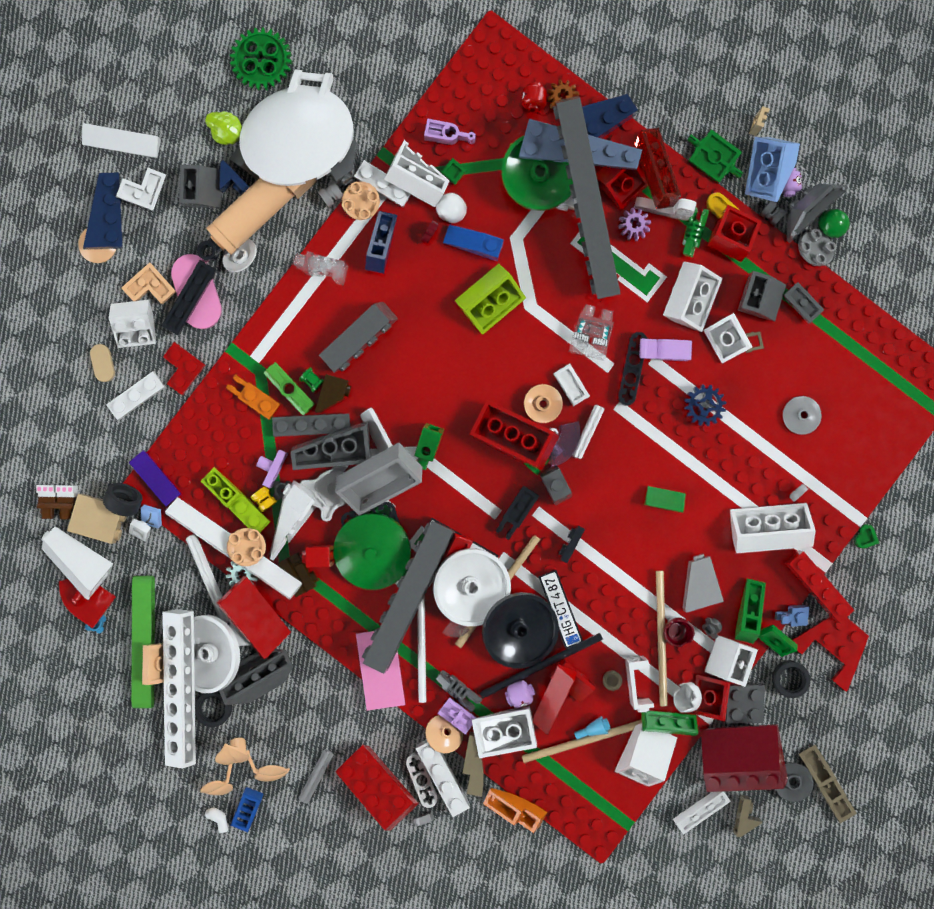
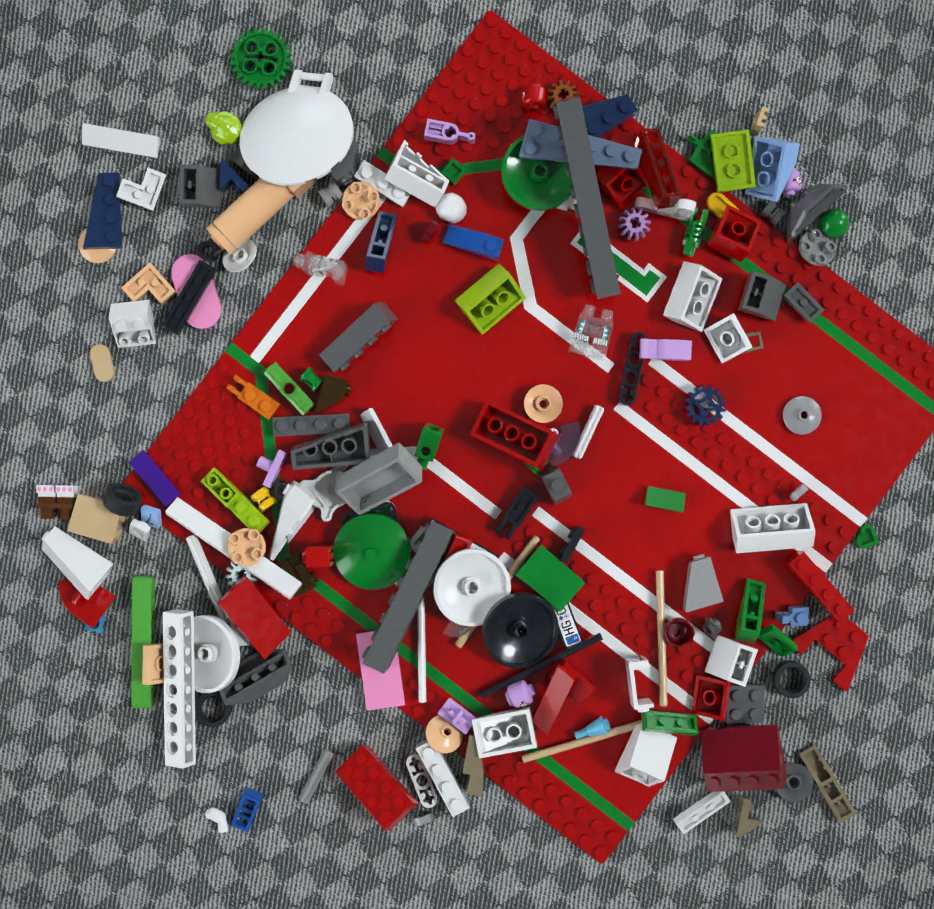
white plate [106,371,165,420] -> none
red plate [163,342,206,395] -> none
light nougat plant [200,738,290,795] -> none
dark grey hinge [436,670,482,712] -> none
orange slope [483,788,547,833] -> none
white tile [553,364,590,406] -> none
dark tan tile [602,670,622,691] -> none
white hair [673,682,702,713] -> none
none -> green tile [516,545,585,612]
none -> lime tile [710,129,756,193]

